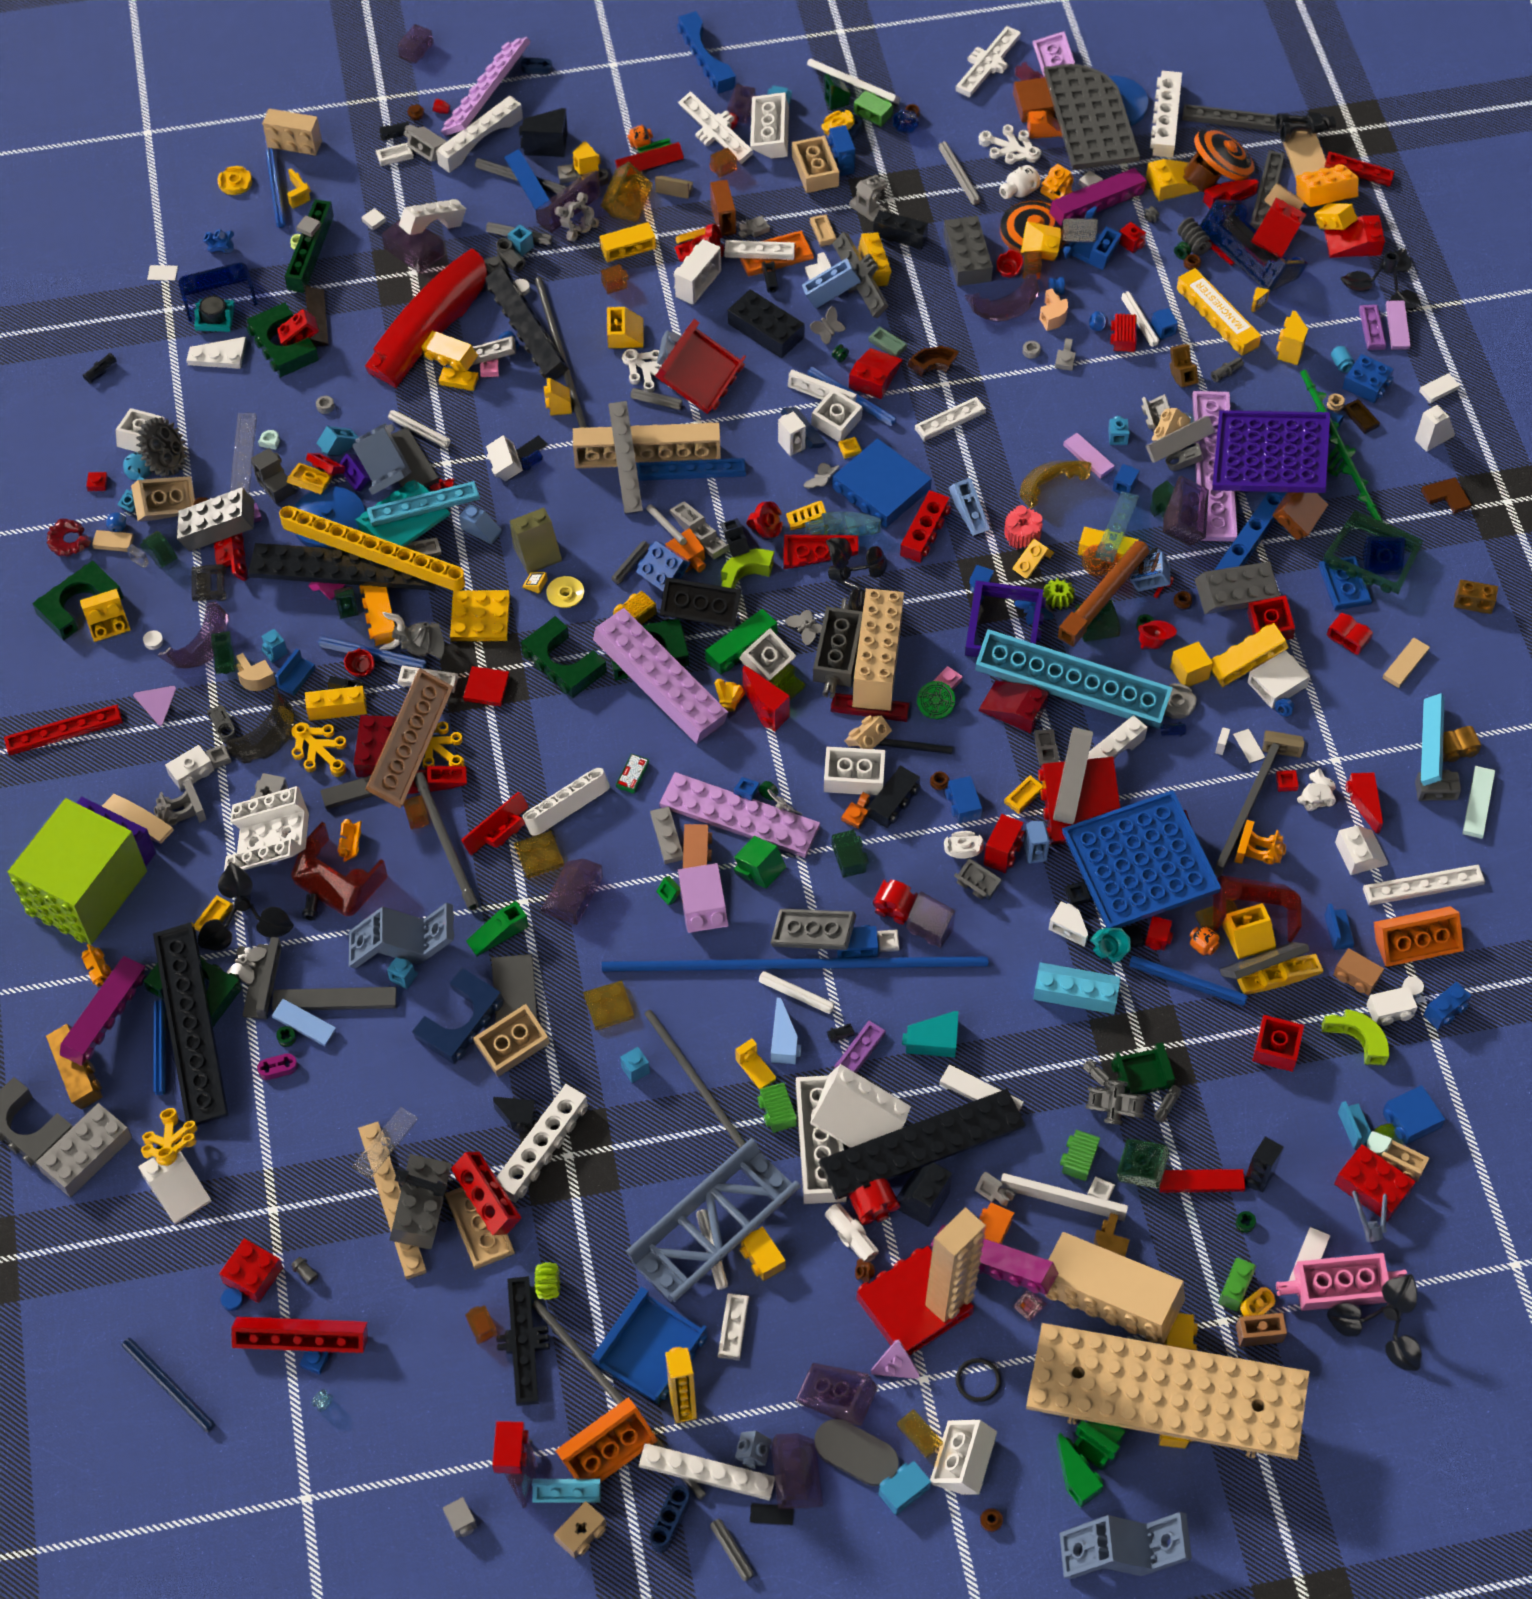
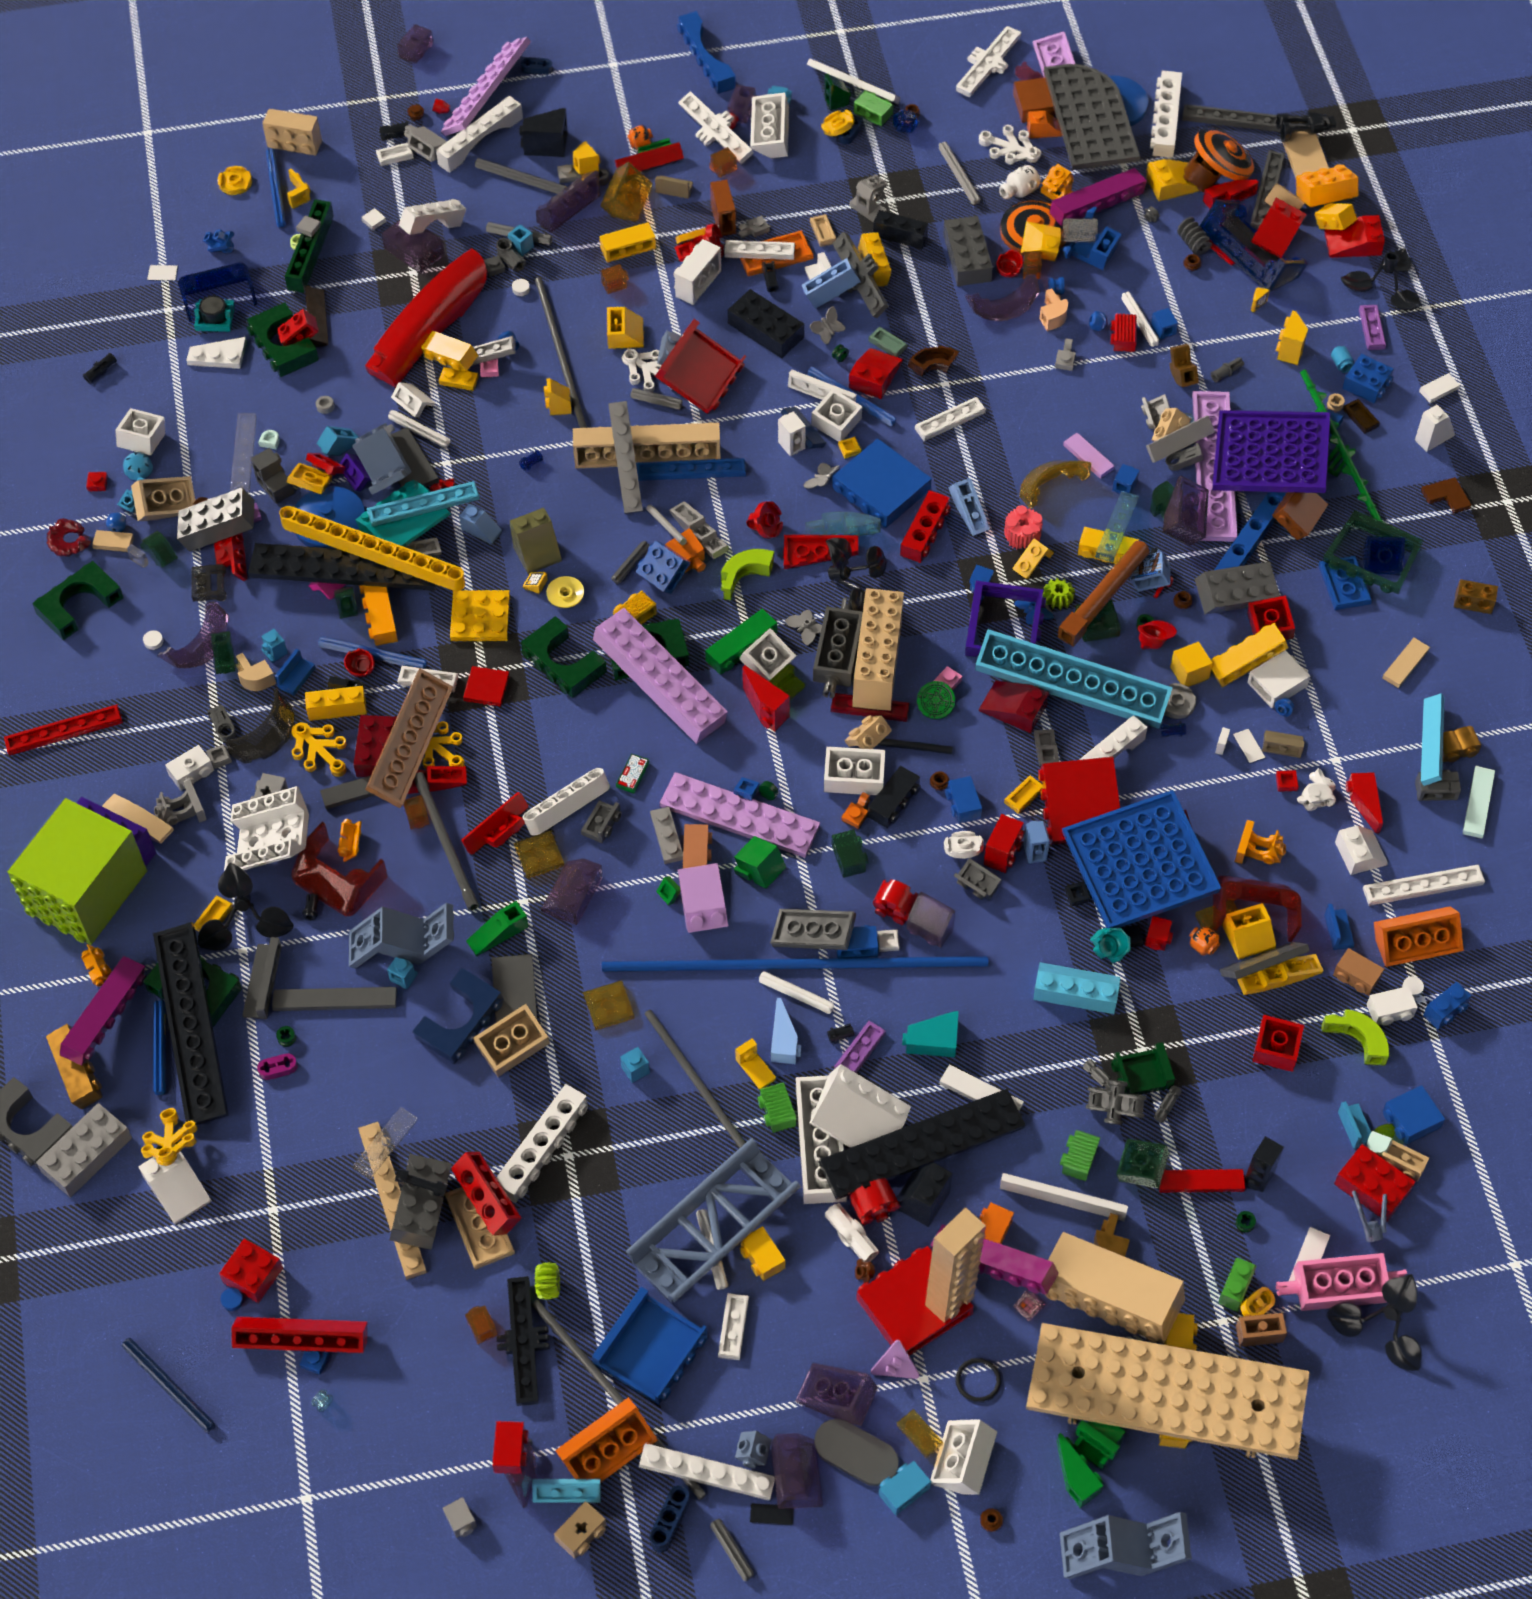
yellow slope [80,589,131,642] -> none
lavender piece [133,686,176,726] -> none
dark grey gear [136,417,187,477] -> none
light grey piece [227,946,267,984] -> none
light blue tile [272,999,336,1047] -> none
dark grey pin [291,1257,319,1285] -> none
dark grey helmet [380,612,445,659] -> none
black brick [485,265,569,380] -> none
white brick [486,435,523,482] -> none
black slope [493,1097,536,1133] -> none
blue tile [504,149,551,212] -> none
black sticker [516,435,548,462] -> none
light grey piece [555,192,599,242] -> none
black brick [660,577,741,629] -> none
yellow brick [665,1347,697,1424] -> none
yellow rock [714,679,746,711] -> none
black slope [720,518,750,558] -> none
light grey piece [768,789,802,815] -> none
yellow slope [786,501,827,530] -> none
tan brick [792,135,839,193] -> none
blue brick [827,125,855,176] -> none
light grey plate [975,1172,1015,1206] -> none
light grey tile [1023,341,1041,359] -> none
white slope [1048,902,1088,947] -> none
light grey beam [1053,727,1093,825] -> none
white tile [1078,171,1103,188] -> none
clear orange piece [1081,544,1118,576] -> none
white tile [1087,1177,1115,1201] -> none
dark azure brick [1108,416,1129,445] -> none
red brick [1119,222,1146,253] -> none
blue axle [1129,956,1248,1006] -> none
dark green bush [1174,242,1192,259] -> none
yellow brick [1177,268,1261,356] -> none
dark grey tile [1214,743,1280,877] -> none
red tile [1324,151,1395,187] -> none
red brick [1326,613,1373,655] -> none
lavender tile [1386,301,1410,350] -> none
none -> white panel [391,382,435,418]
none -> dark grey bracket [581,800,622,843]

